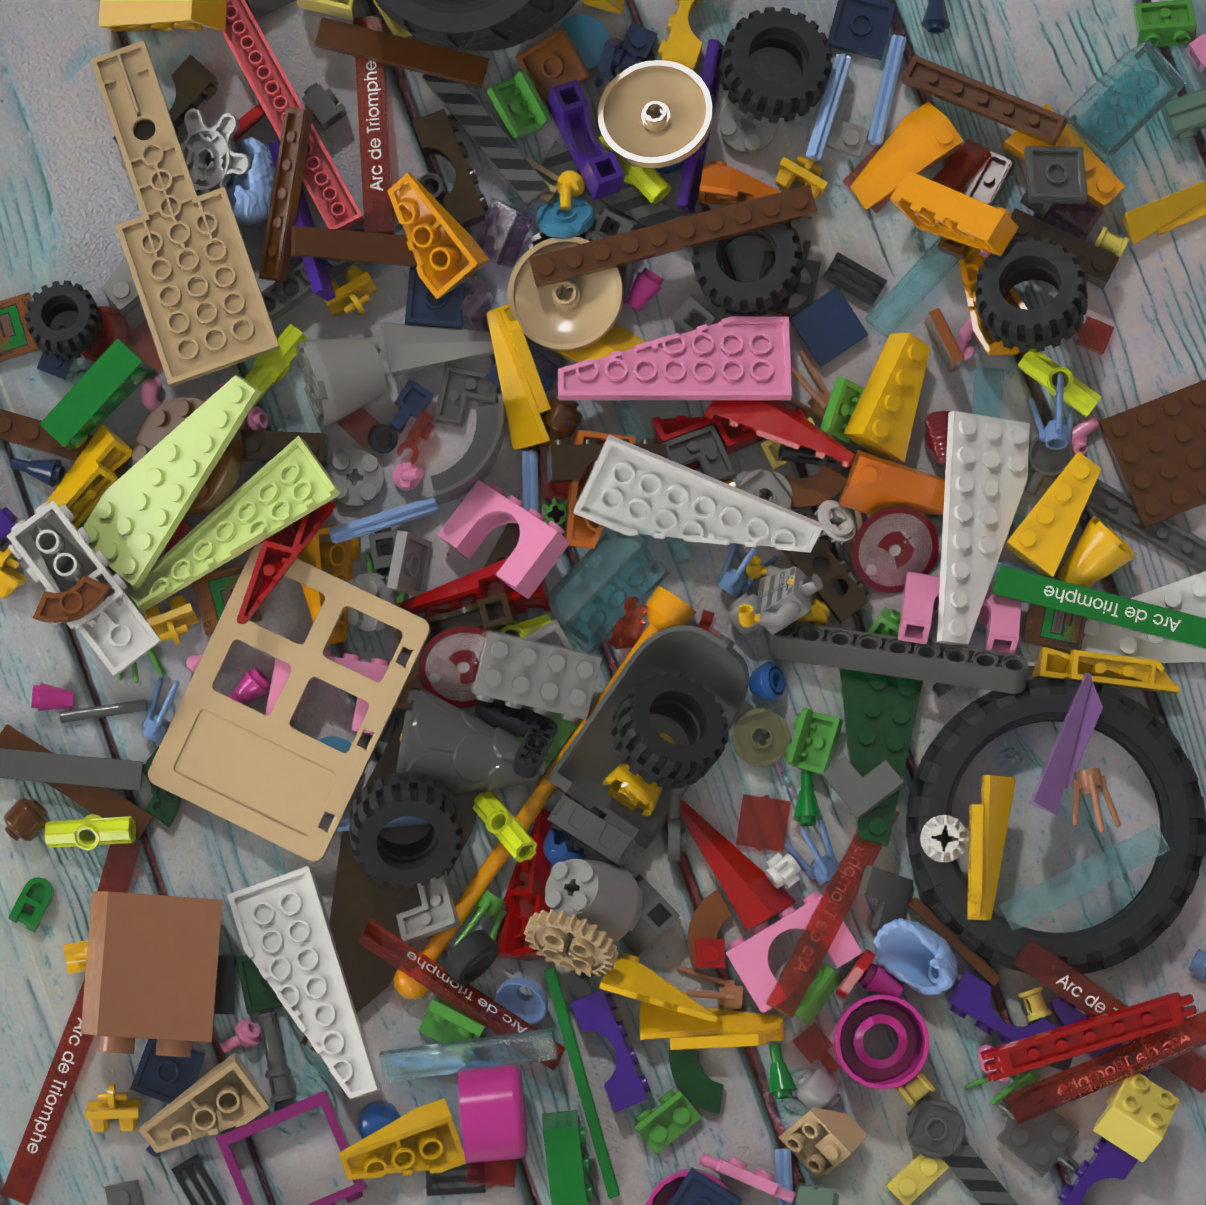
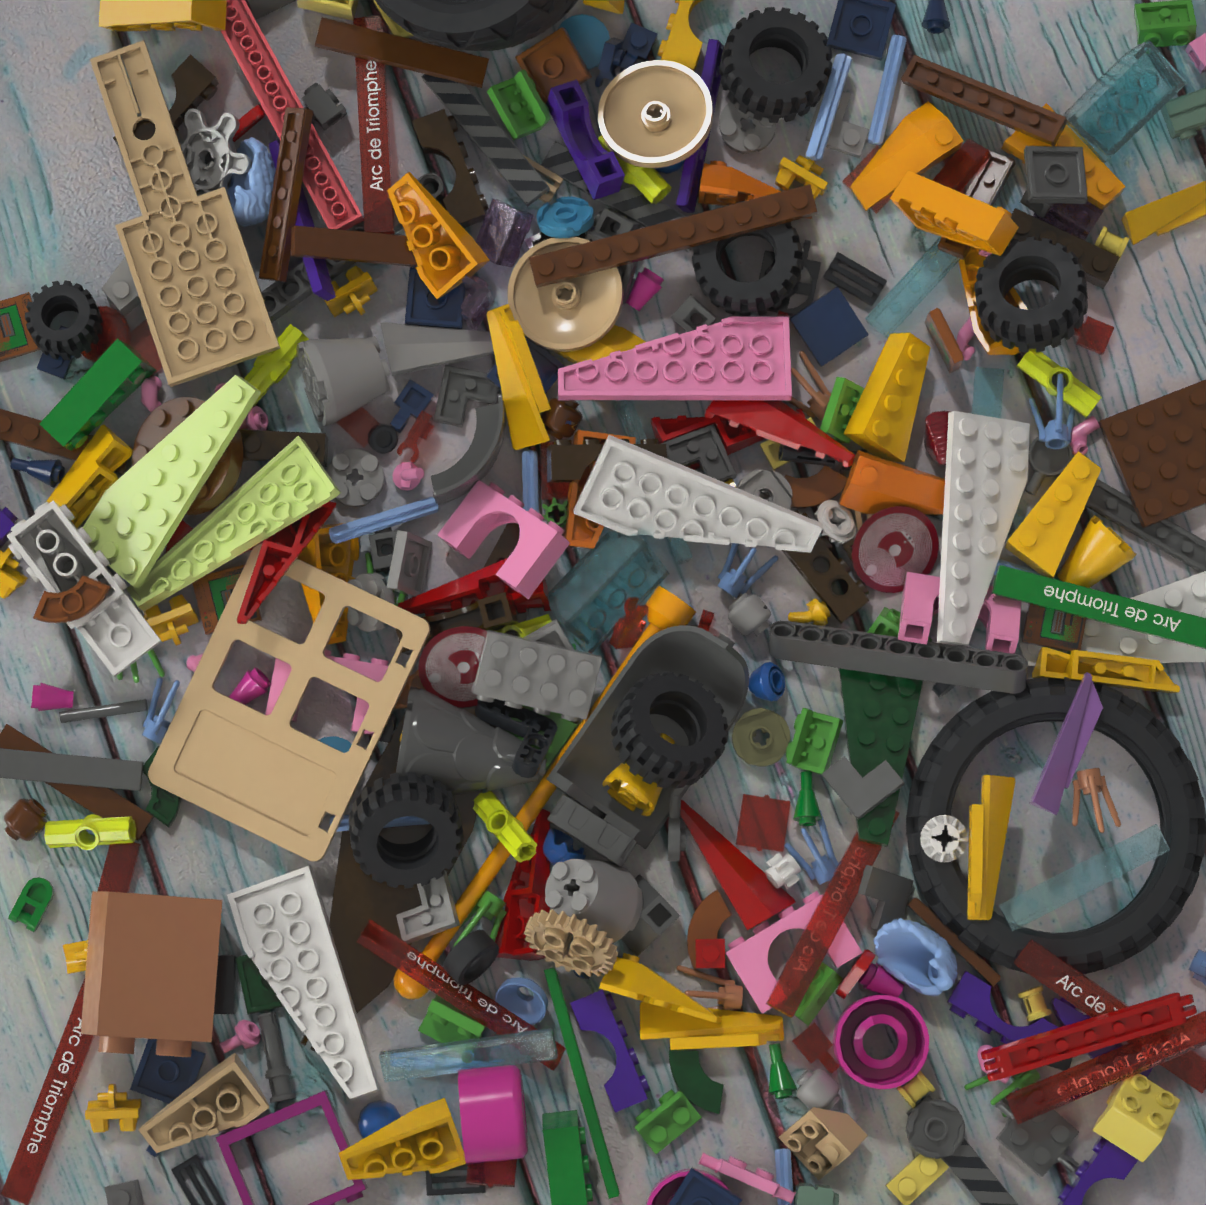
yellow plate [556,170,585,210] -> none
light grey torso [738,555,823,634] -> none

